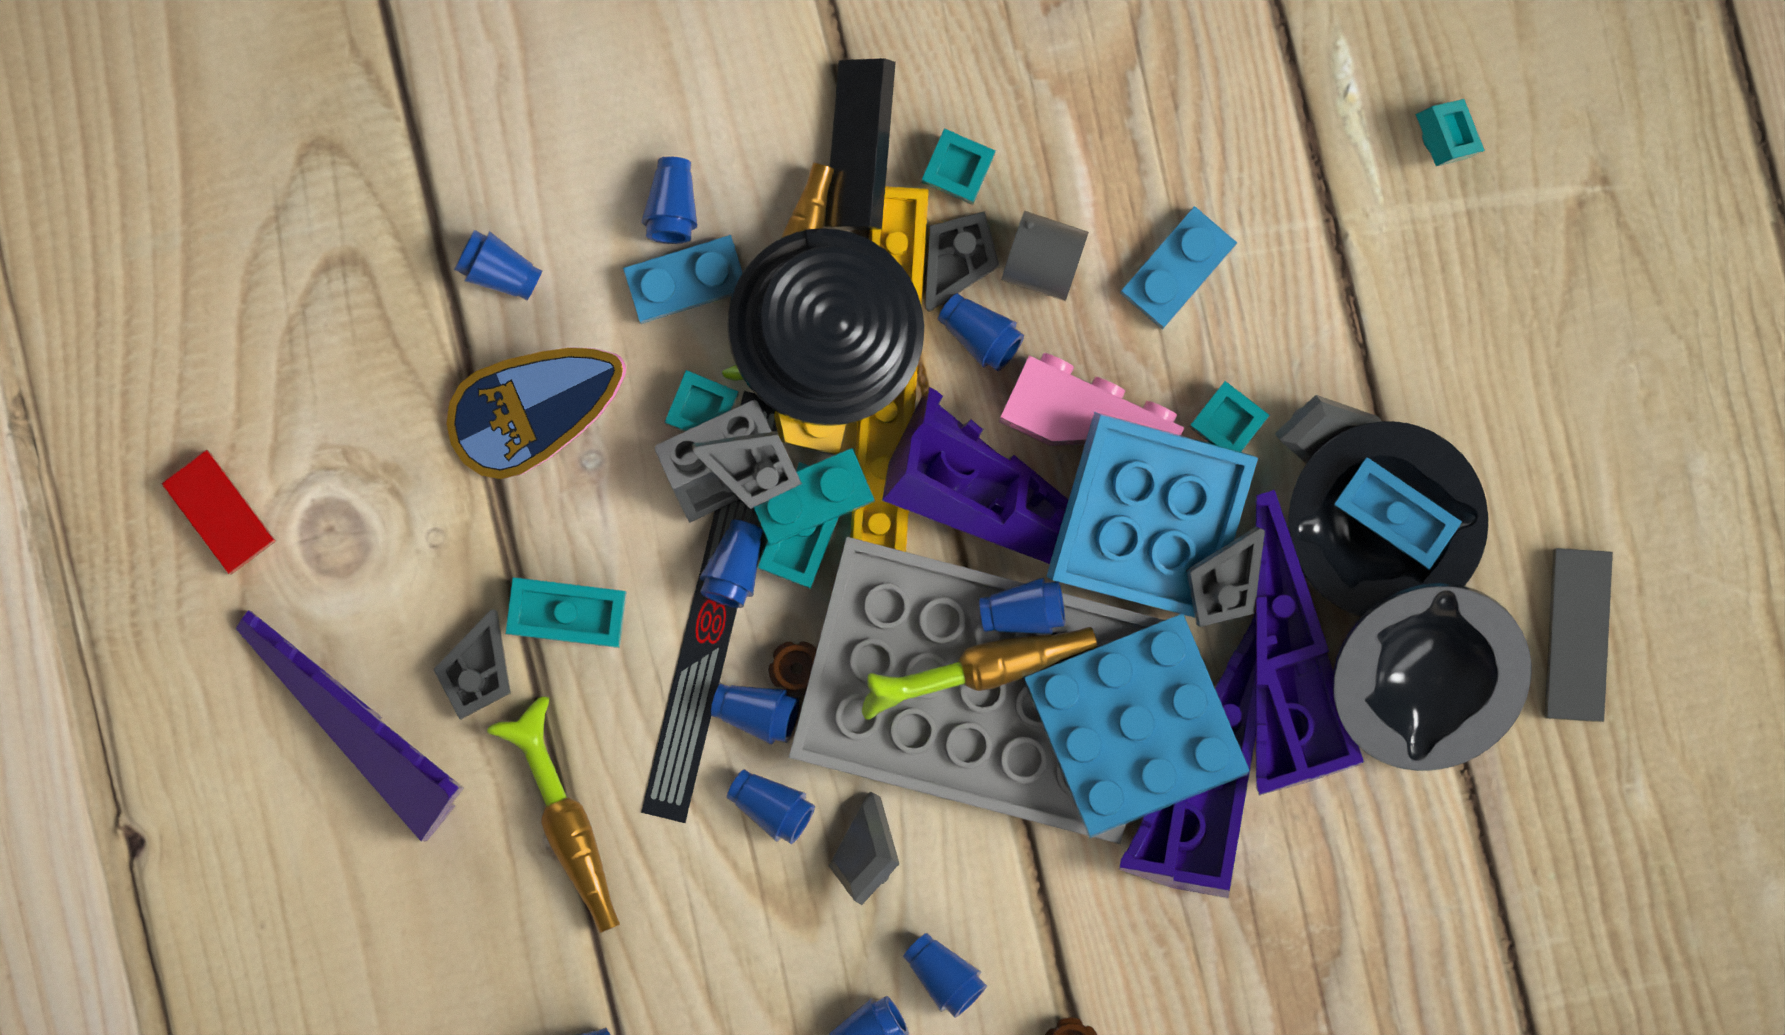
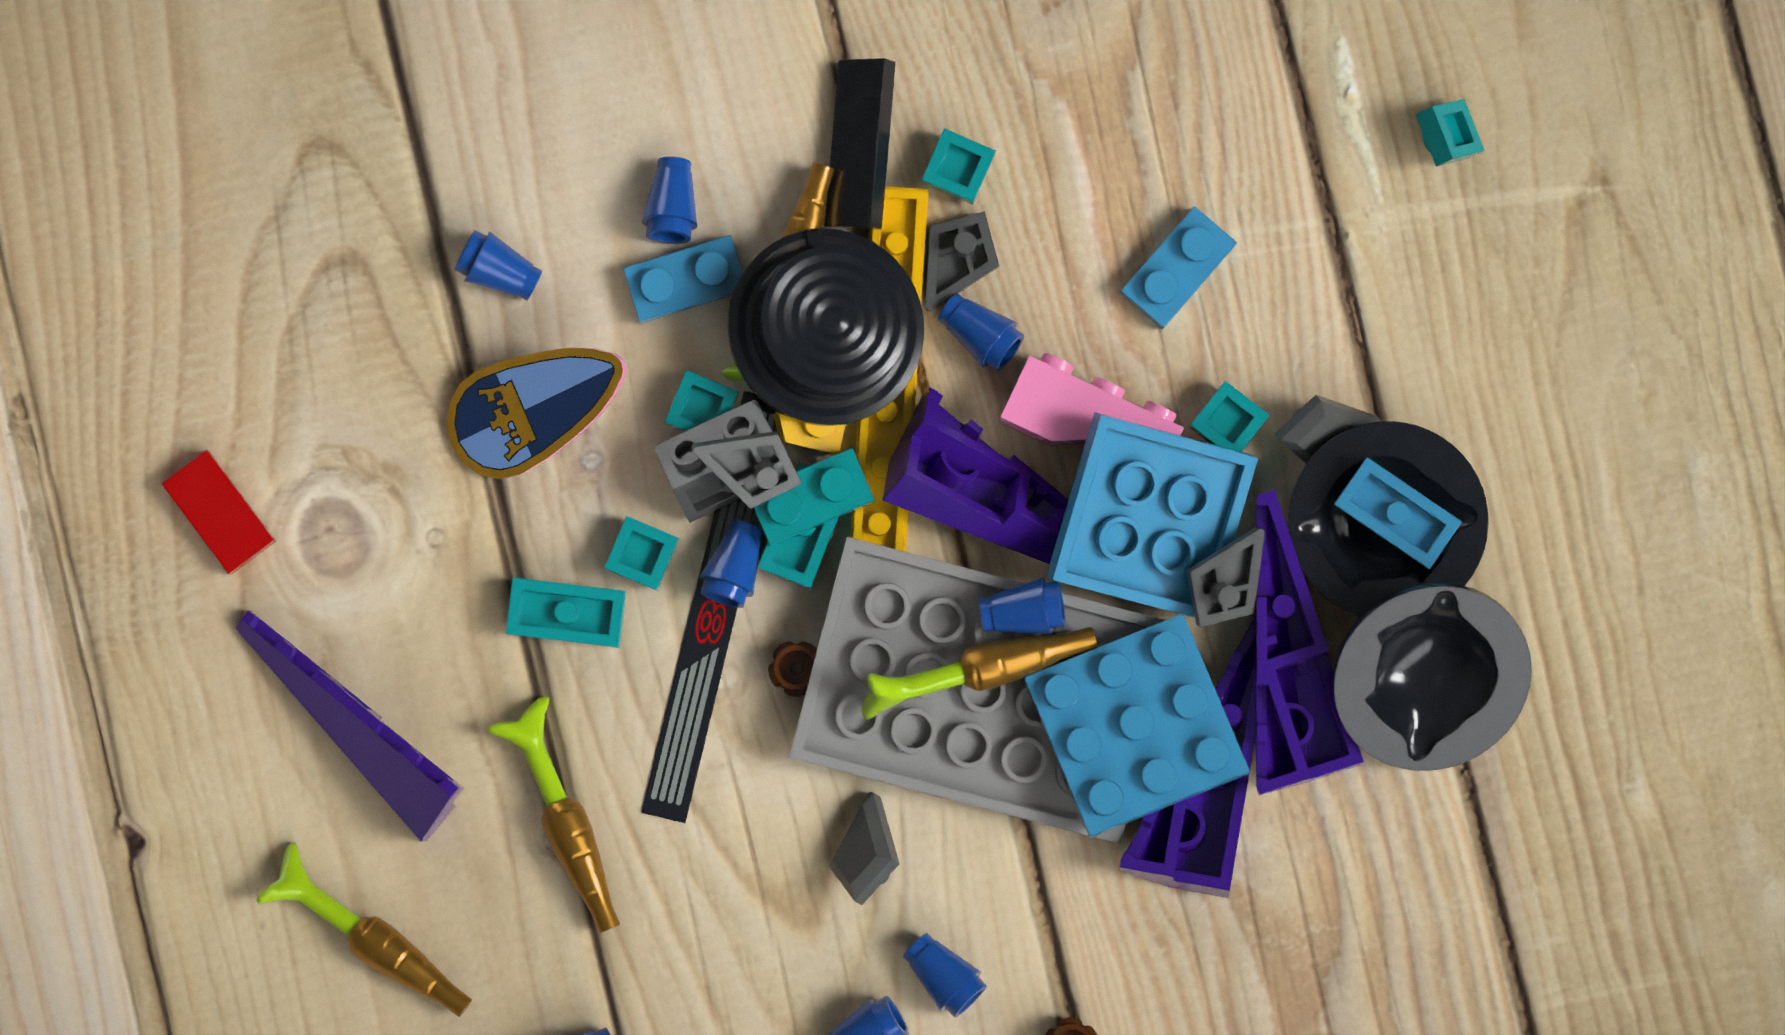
dark grey piece [433,609,511,720] -> none
blue cone [711,684,799,745] -> none
blue cone [727,769,815,844] -> none
dark grey piece [1001,210,1089,302] -> none
dark grey tile [1544,548,1613,722] -> none
none -> pearl gold piece [257,842,473,1017]
none -> teal plate [604,516,680,591]

